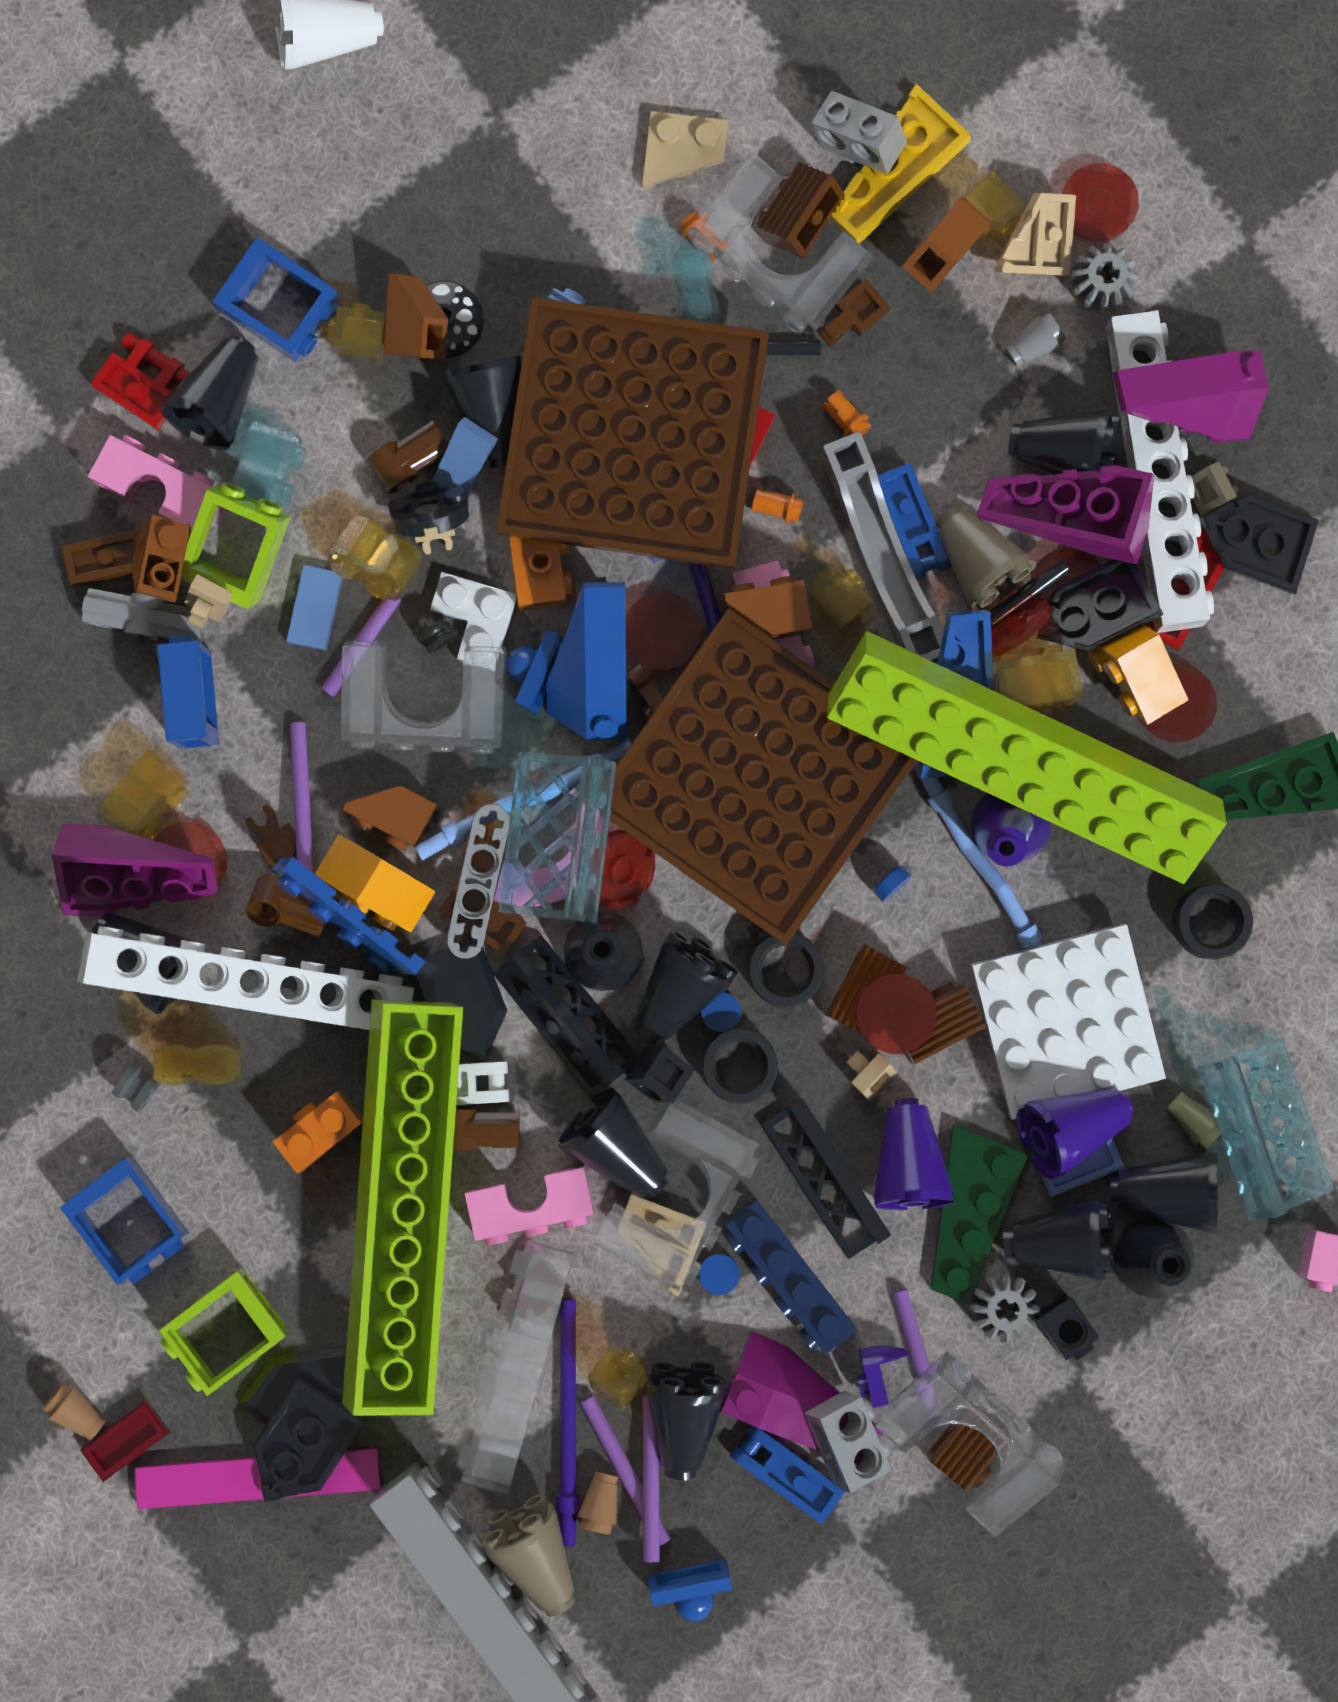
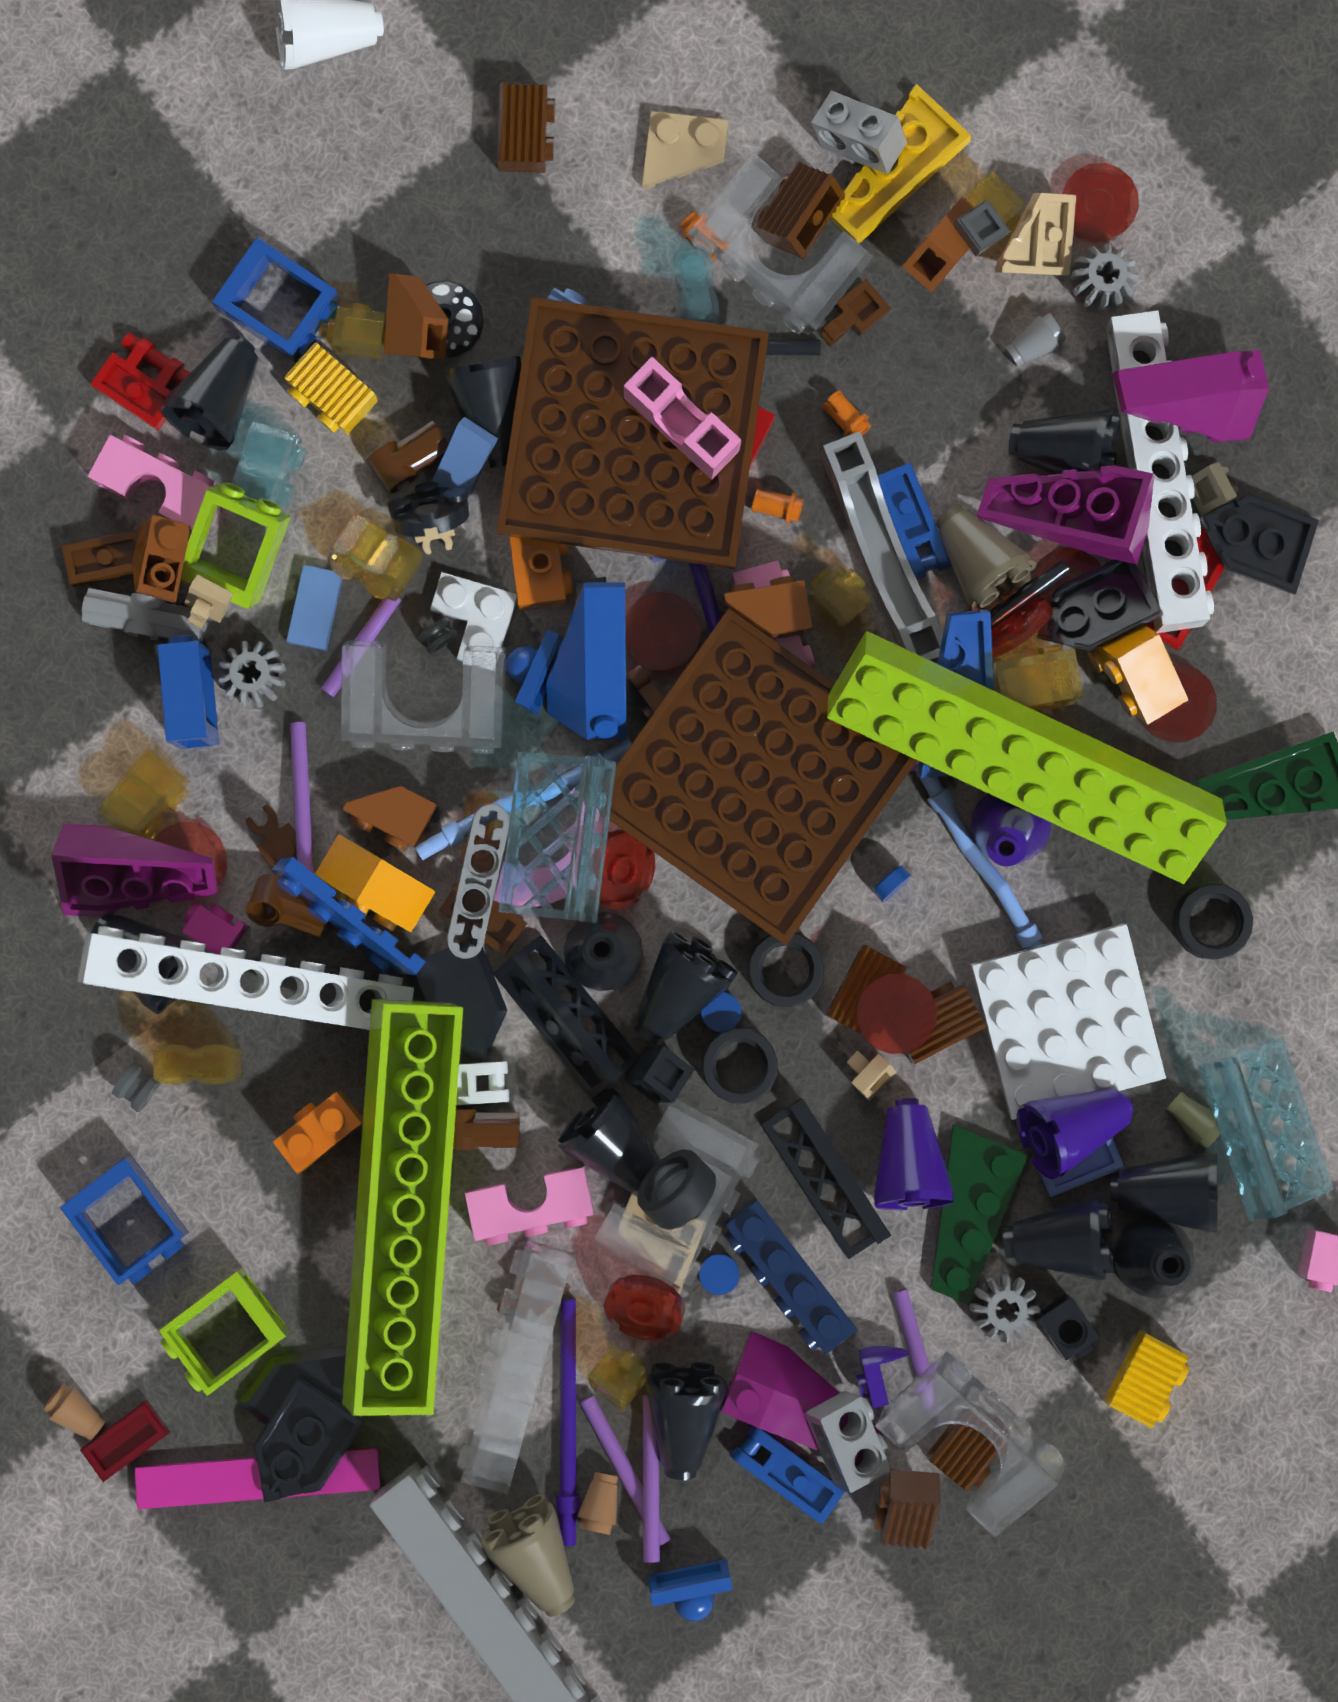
none -> dark pink brick [182,901,250,955]
none -> light grey gear [218,640,286,708]
none -> yellow brick [284,342,378,436]
none -> reddish brown brick [497,83,556,173]
none -> clear red tile [603,1275,685,1341]
none -> bright pink arch [624,357,741,480]
none -> black tyre [637,1149,716,1230]
none -> reddish brown brick [874,1469,940,1550]
none -> dark grey tile [953,199,1010,256]
none -> yellow brick [1103,1330,1190,1429]

